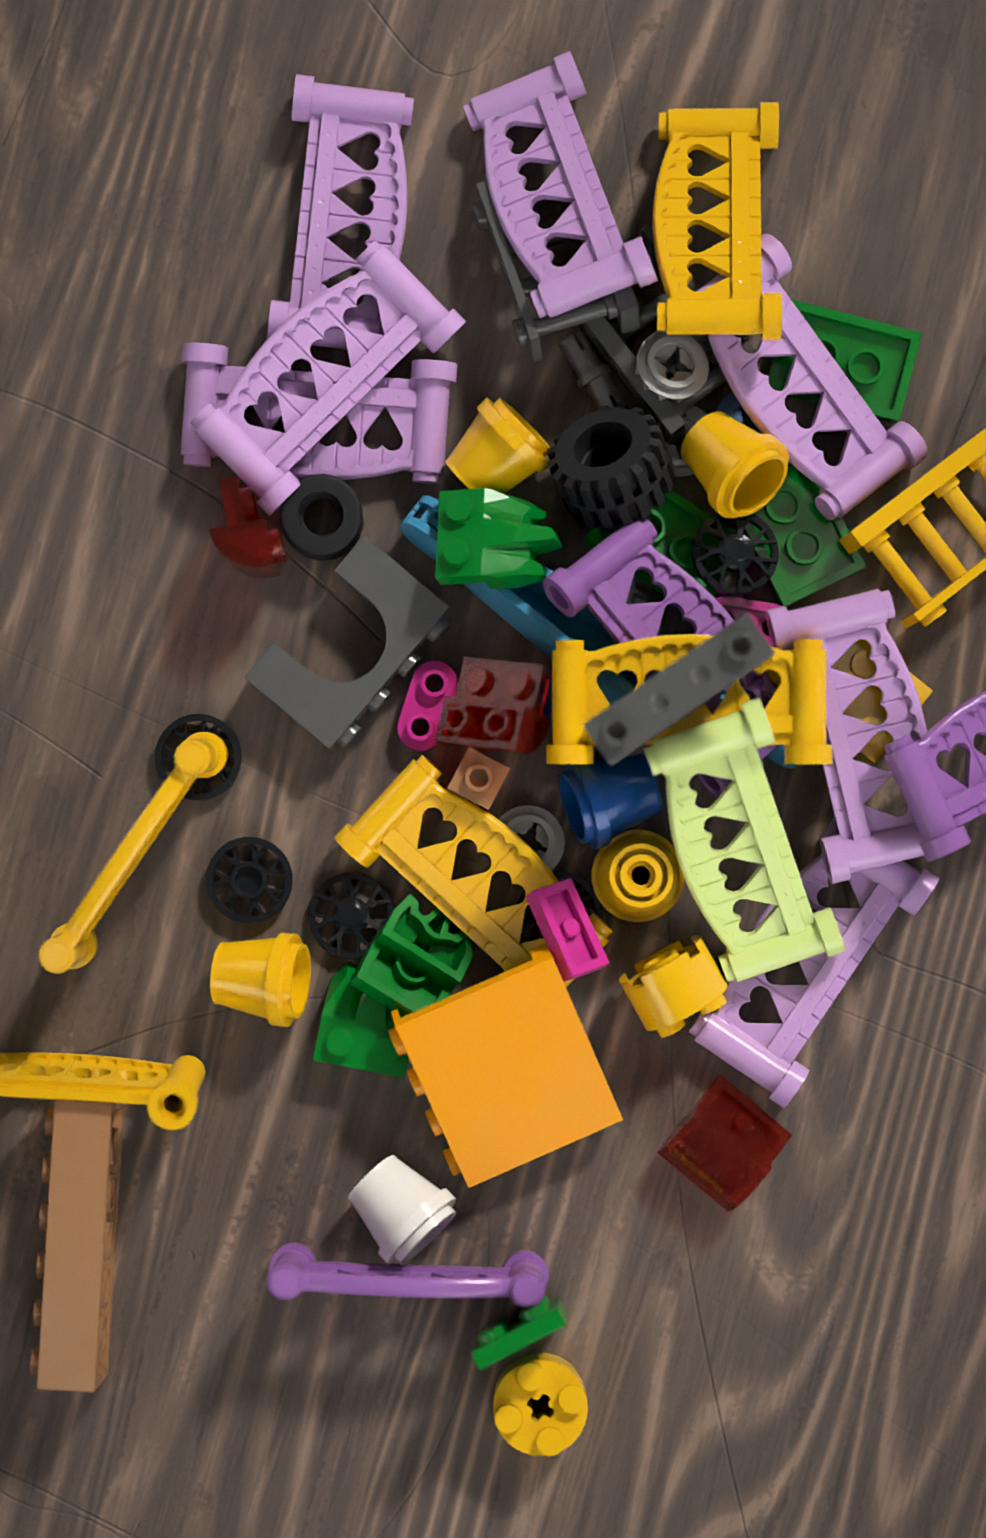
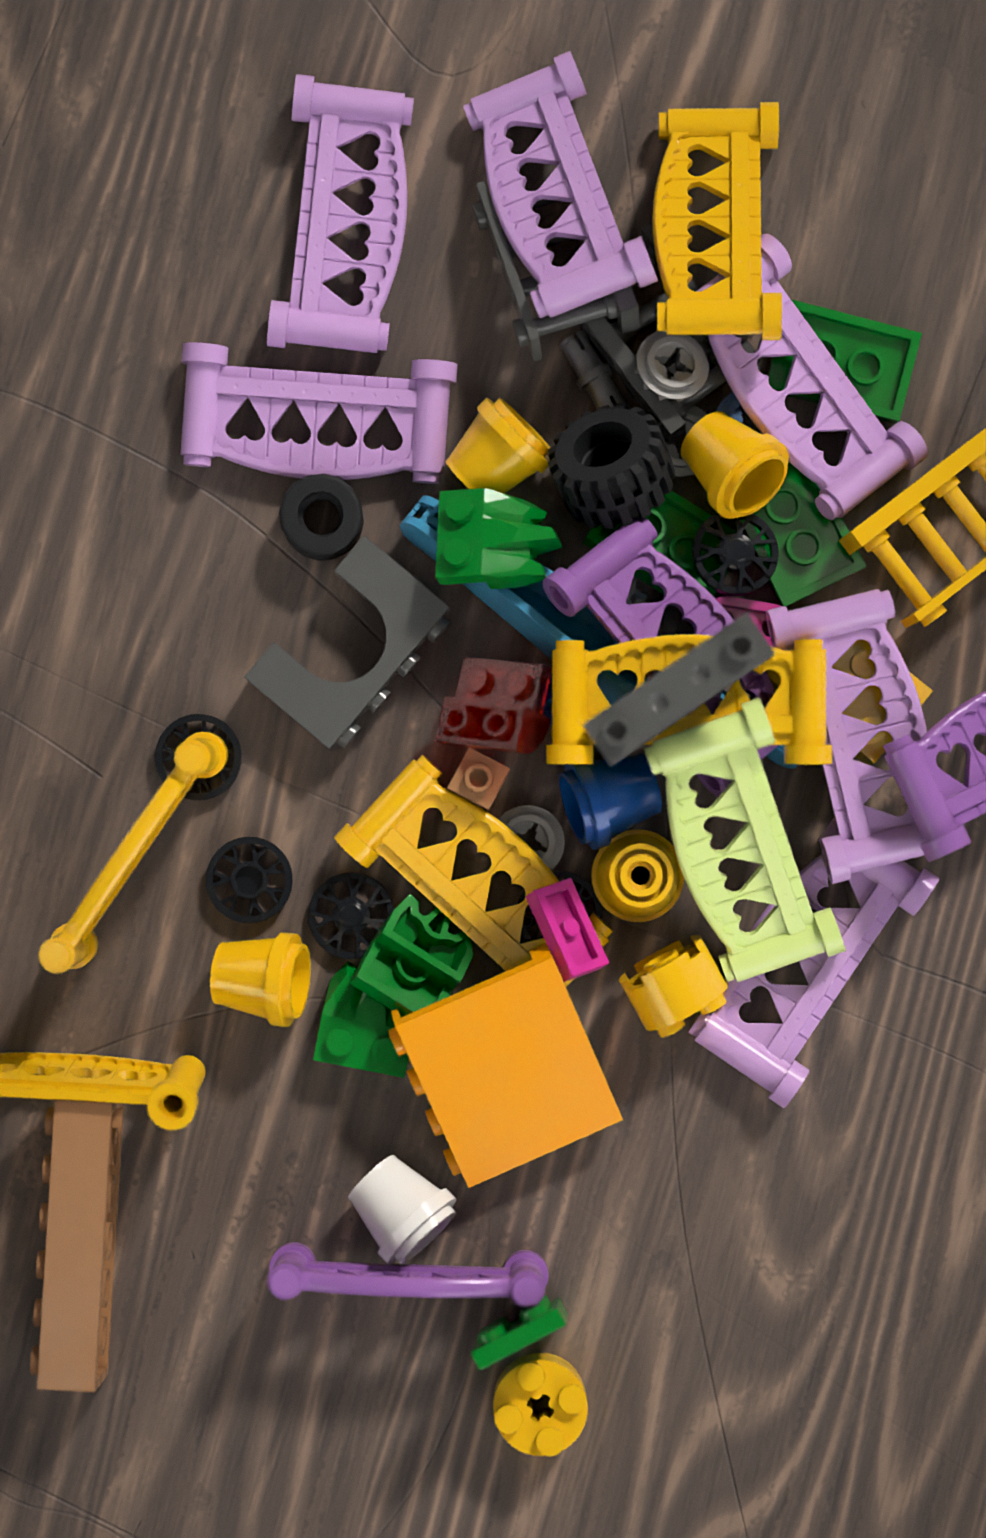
lavender piece [190,240,466,516] -> none
clear red brick [209,476,287,578] -> none
dark pink plate [397,661,458,752] -> none
clear red brick [657,1075,792,1212] -> none

